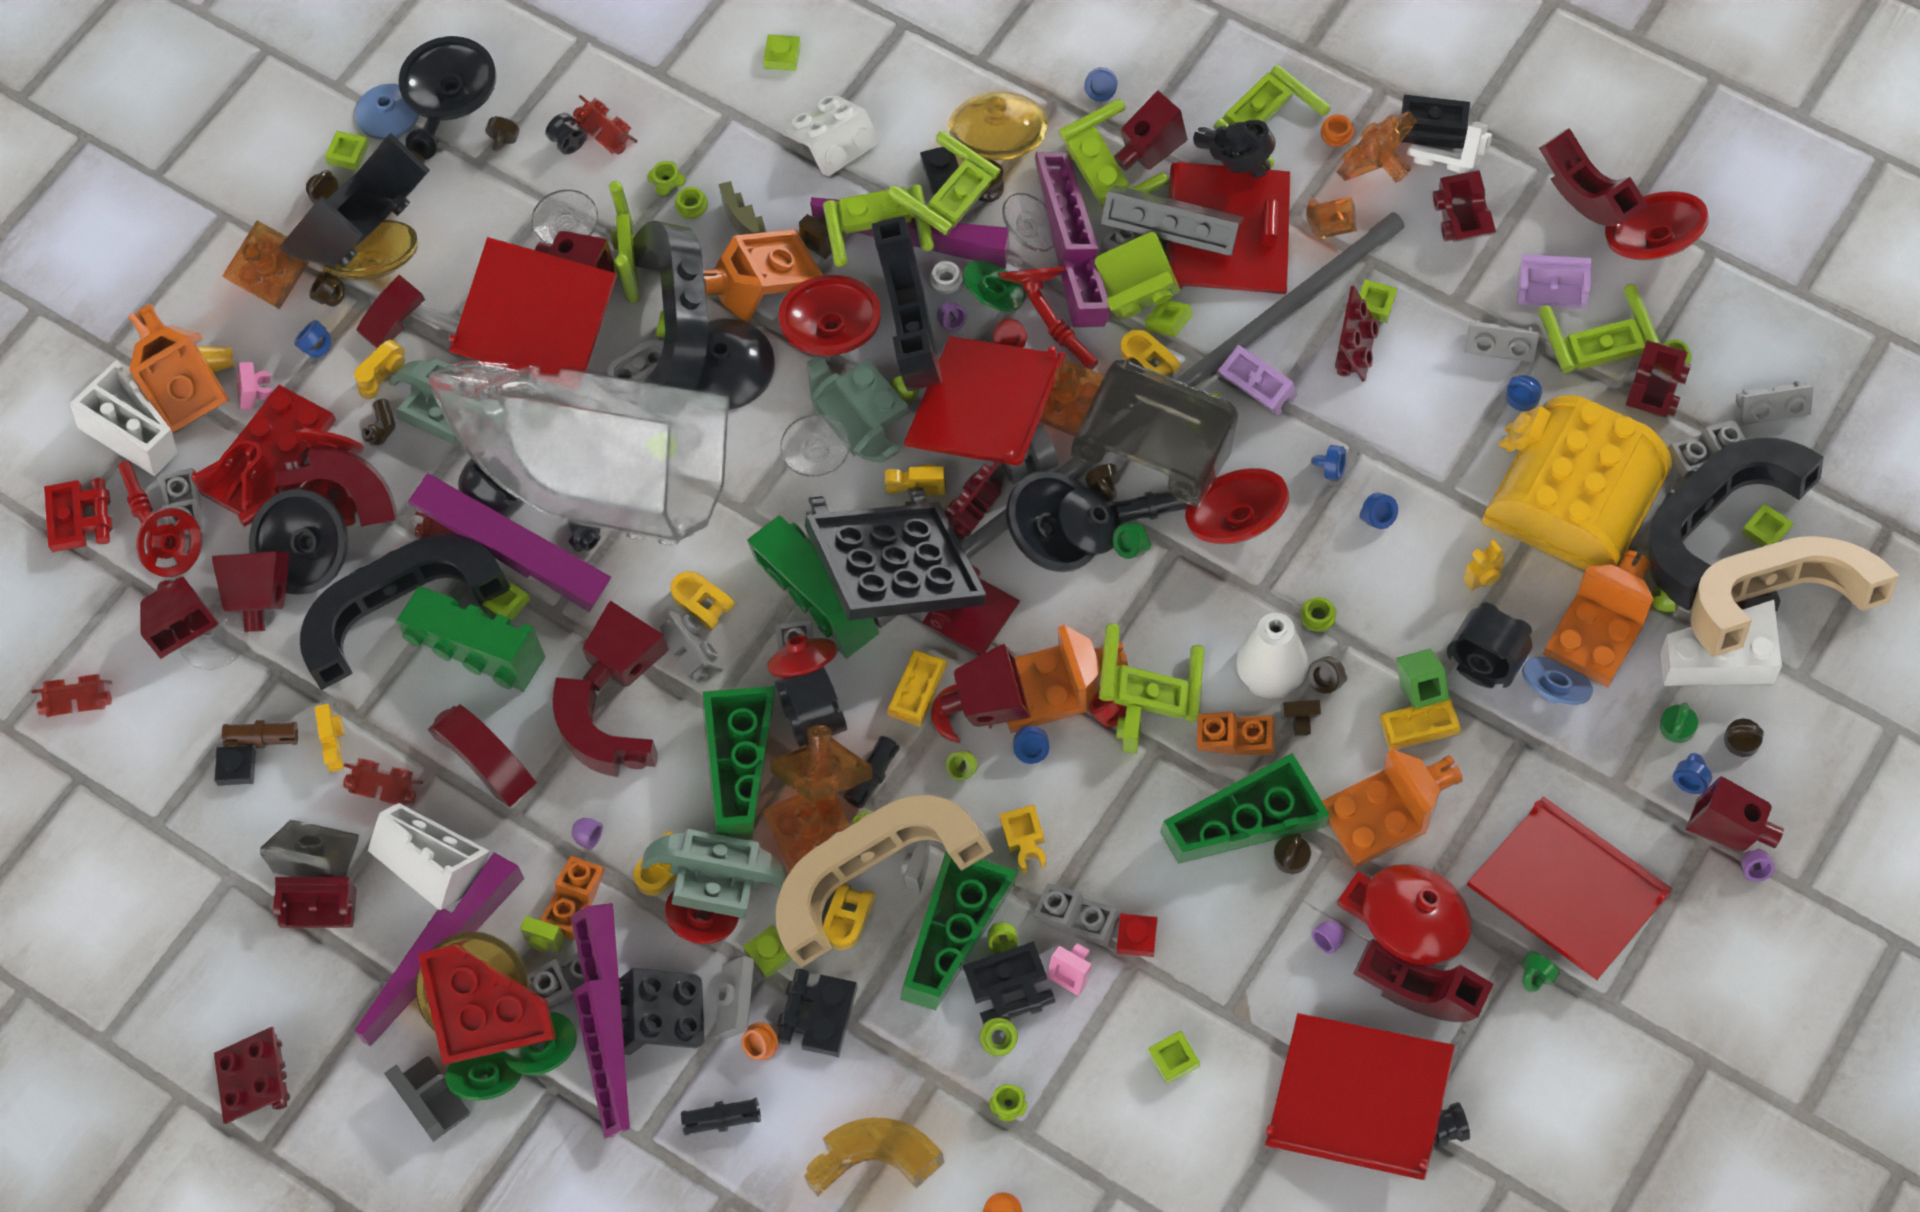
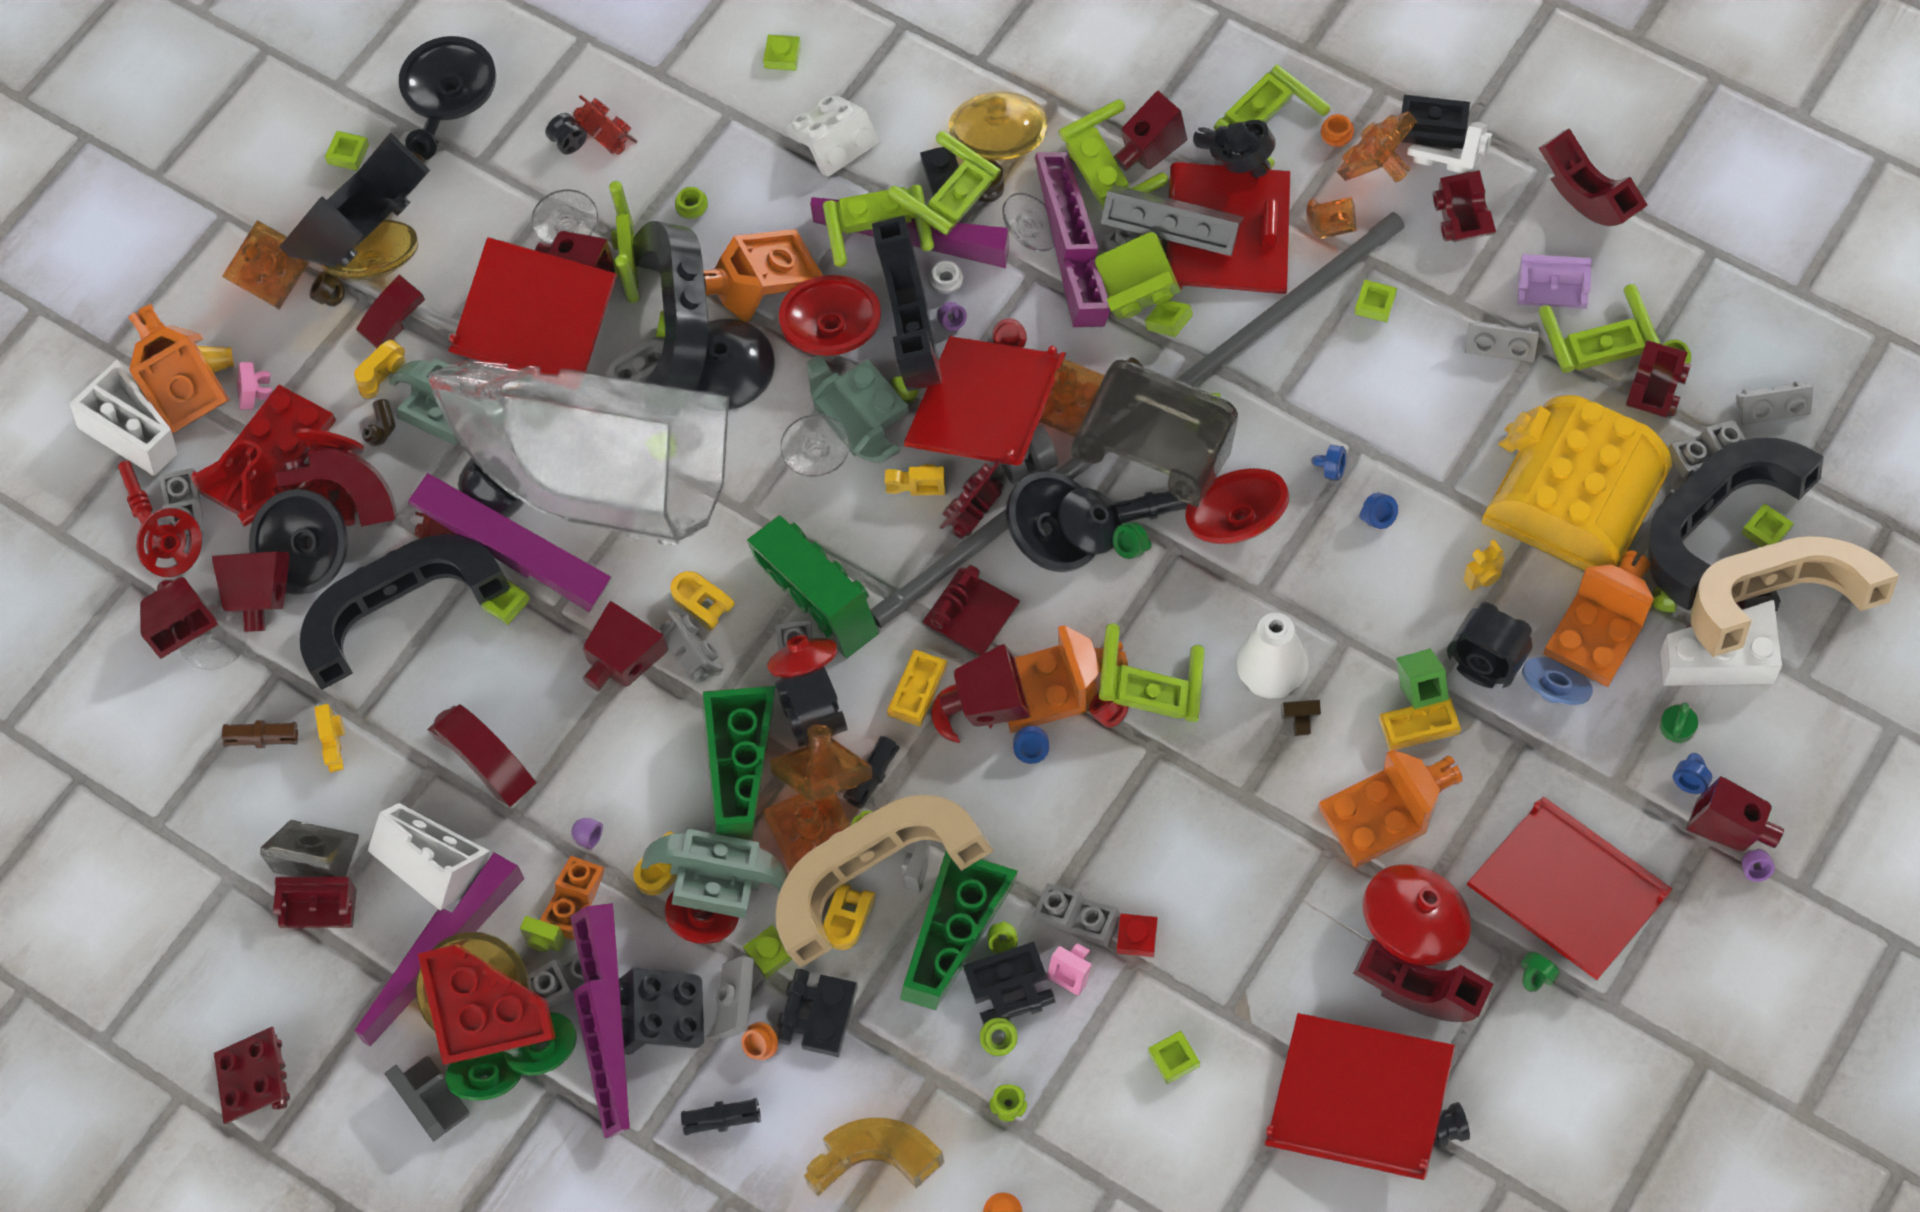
clear red hinge [31,674,112,718] -> none
red plate [44,478,113,553] -> none
black plate [214,745,256,786] -> none
blue tile [294,320,331,358] -> none
dark brown tile [306,170,340,204] -> none
clear red hinge [343,758,424,806] -> none
medium blue dish [355,84,419,139] -> none
green wedge [396,586,545,692] -> none
dark brown tile [485,116,520,152] -> none
dark red arch [552,677,658,777] -> none
black plate [566,510,601,552] -> none
lime plate [647,161,686,196] -> none
olive slope [718,181,766,235] -> none
dark brown tile [799,214,832,259] -> none
black plate [804,487,987,620] -> none
lime hinge [946,750,978,781] -> none
green dish [962,261,1025,312] -> none
red dish [998,266,1099,370] -> none
yellow plate [999,804,1046,874] -> none
blue tile [1084,67,1118,102] -> none
dark brown tile [1085,463,1121,500] -> none
lime plate [1117,704,1142,754] -> none
yellow plate [1120,330,1181,389] -> none
green wedge [1160,753,1330,864] -> none
orange slope [1197,712,1275,755] -> none
lavender hinge [1217,345,1297,415] -> none
dark brown tile [1273,833,1311,874] -> none
lime plate [1300,597,1336,632] -> none
dark brown tile [1307,656,1348,694] -> none
medium lavender hinge [1311,920,1345,954] -> none
dark red hinge [1335,286,1379,382] -> none
red plate [1337,871,1372,923] -> none
blue tile [1506,375,1542,411] -> none
red dish [1605,191,1709,261] -> none
dark brown tile [1724,718,1764,757] -> none

